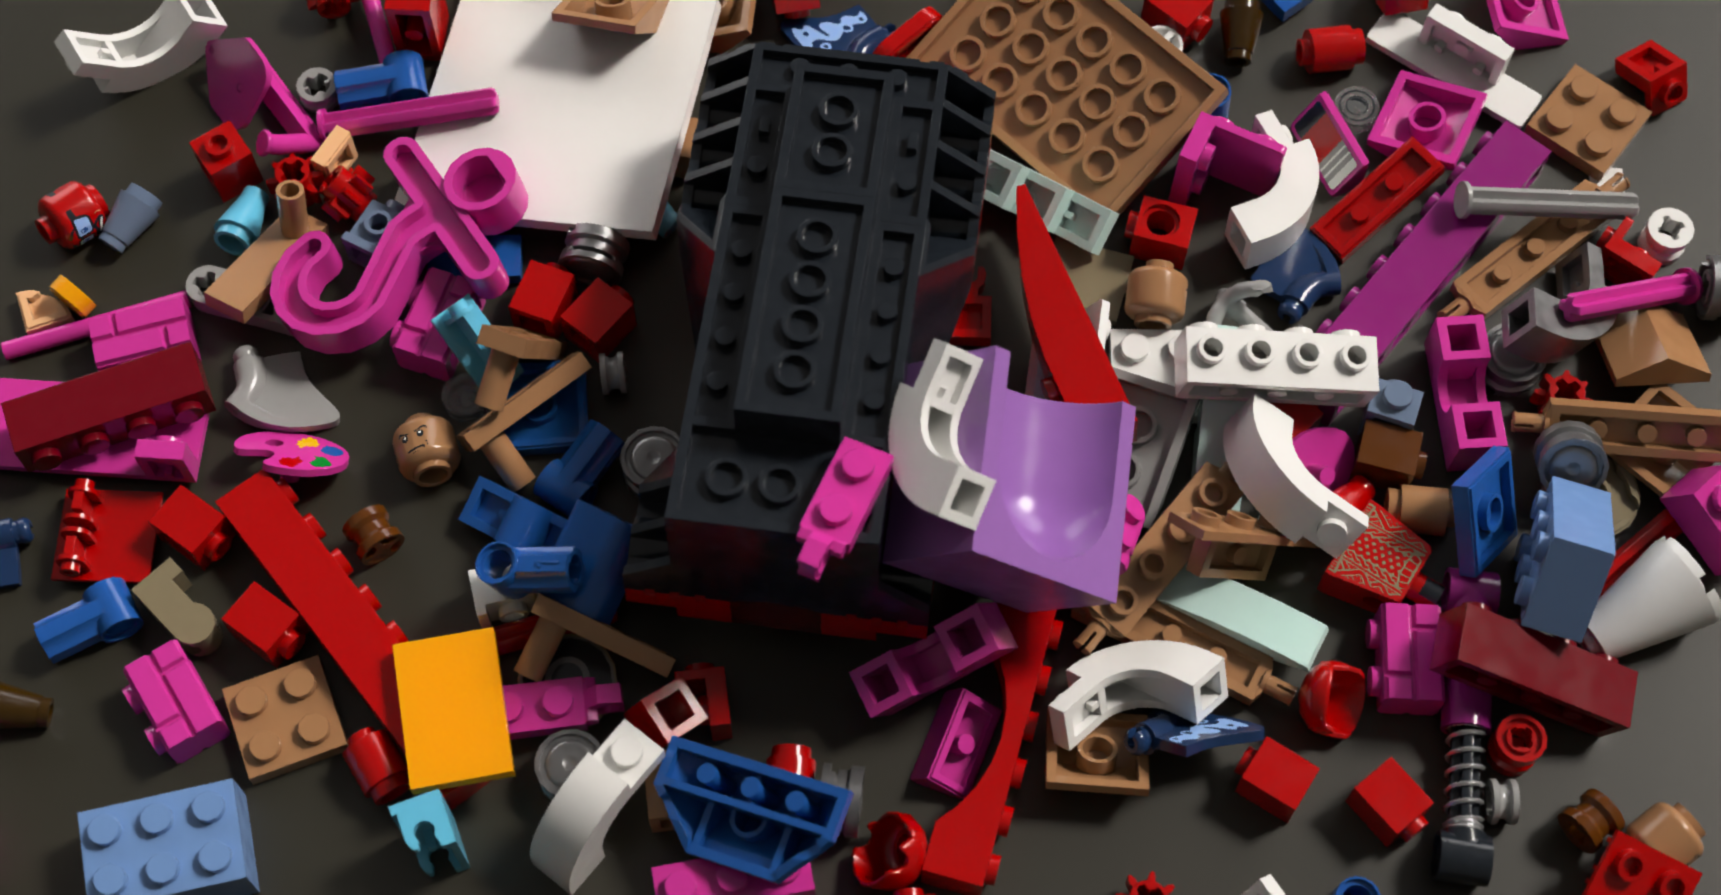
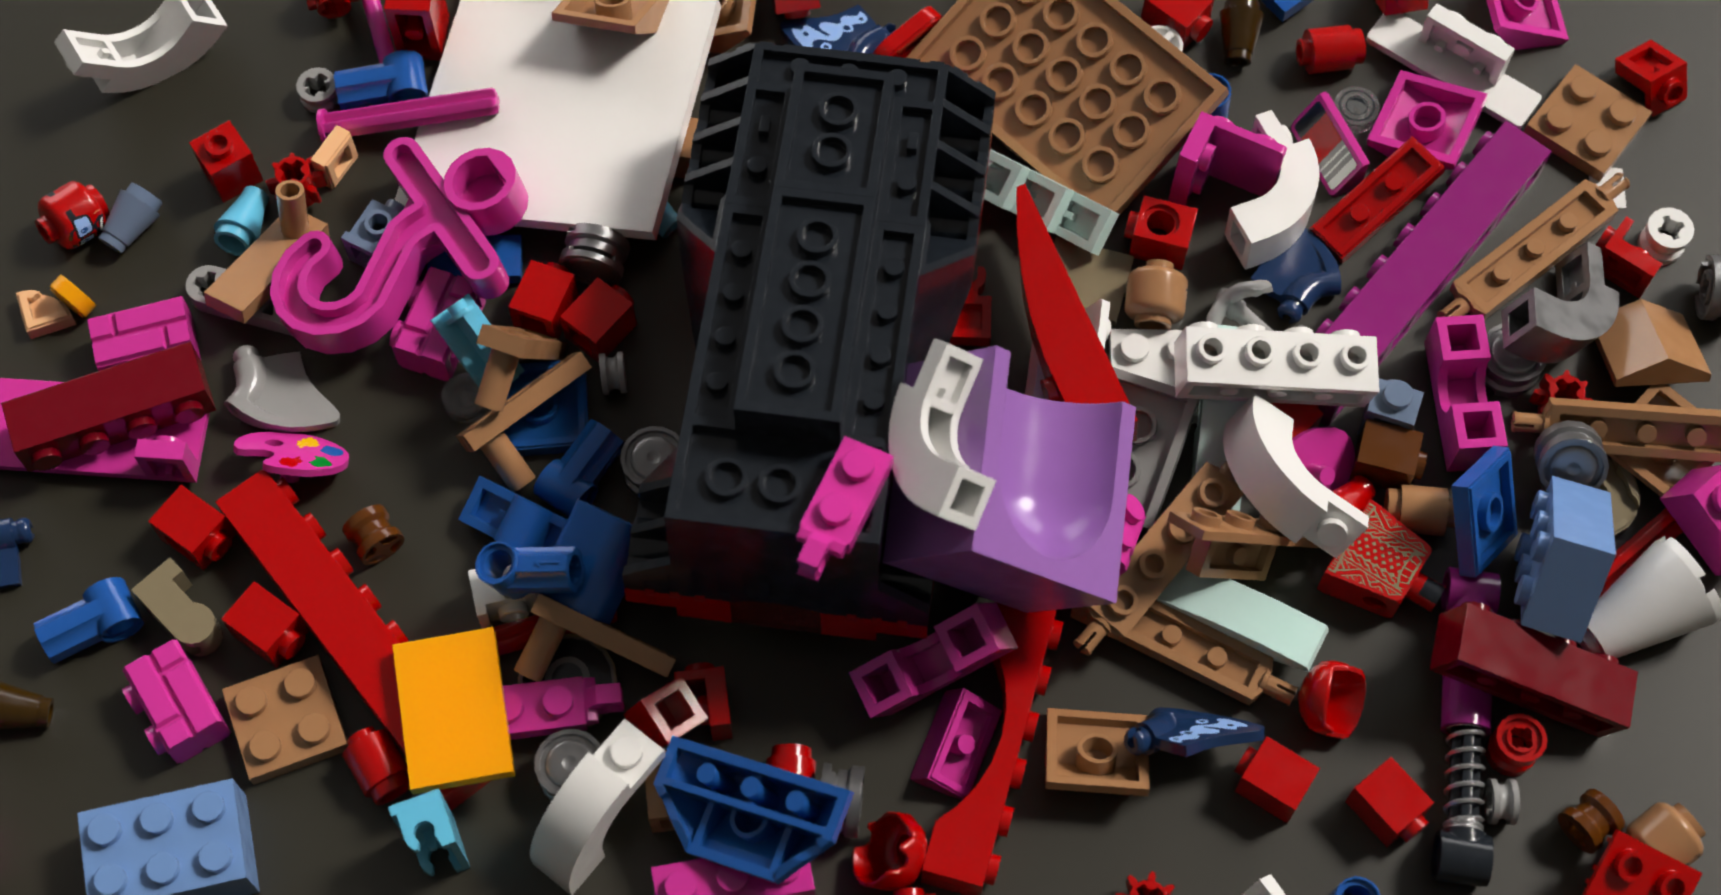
dark pink bar [1,290,192,360] -> none
red hinge [51,478,164,584] -> none
dark pink piece [205,37,322,157] -> none
red gear [319,164,377,222] -> none
medium nougat head [392,413,461,487] -> none
white arch [1048,640,1228,751] -> none
dark pink brick [1365,603,1445,716] -> none
light grey axle [1454,181,1640,220] -> none
dark pink axle [1558,268,1703,322] -> none

